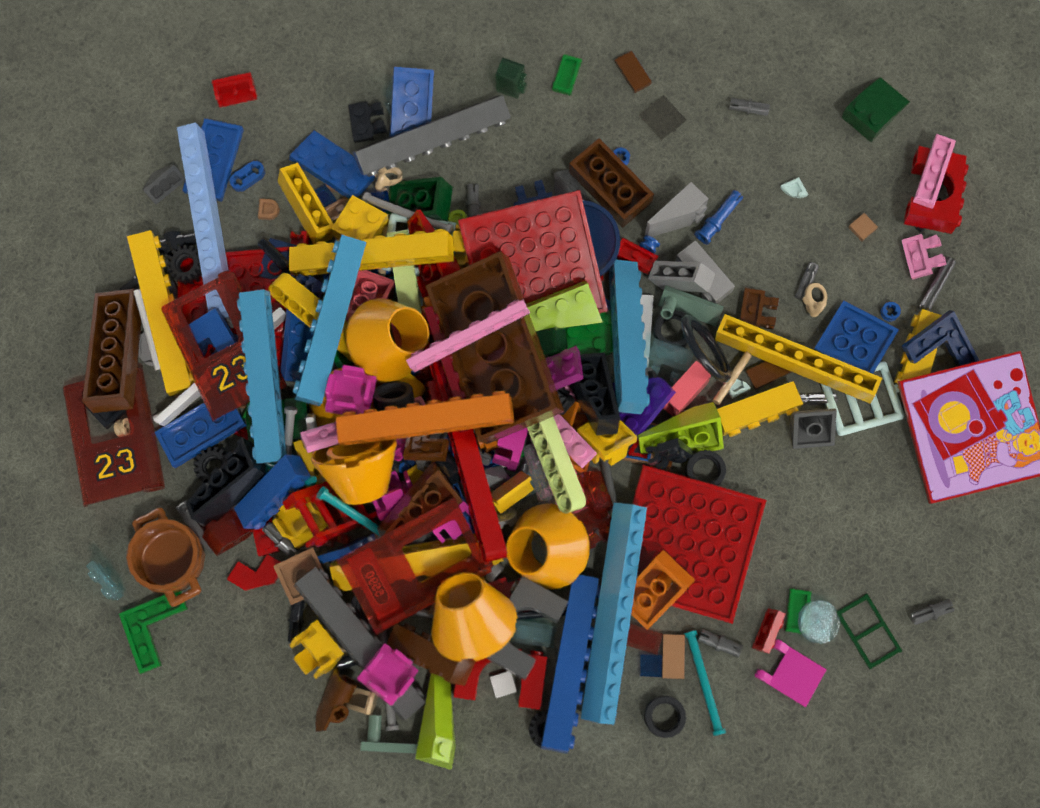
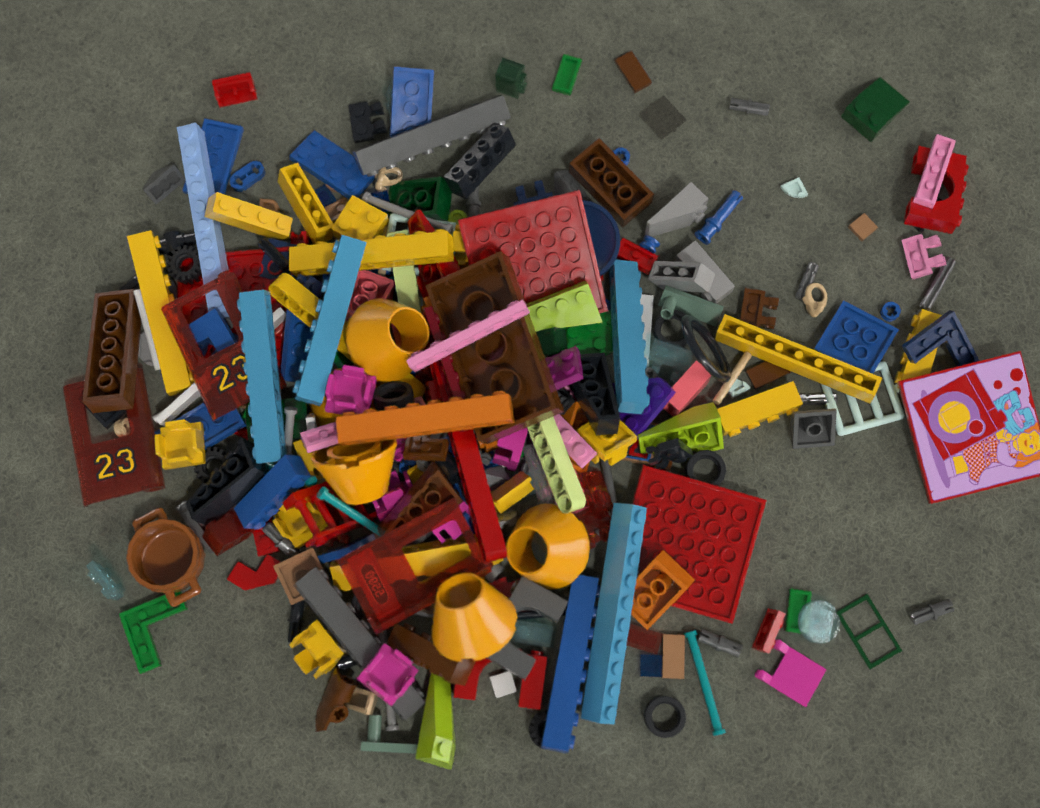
none -> yellow panel [155,419,206,470]
none -> yellow brick [204,192,293,241]
none -> black brick [444,123,516,199]

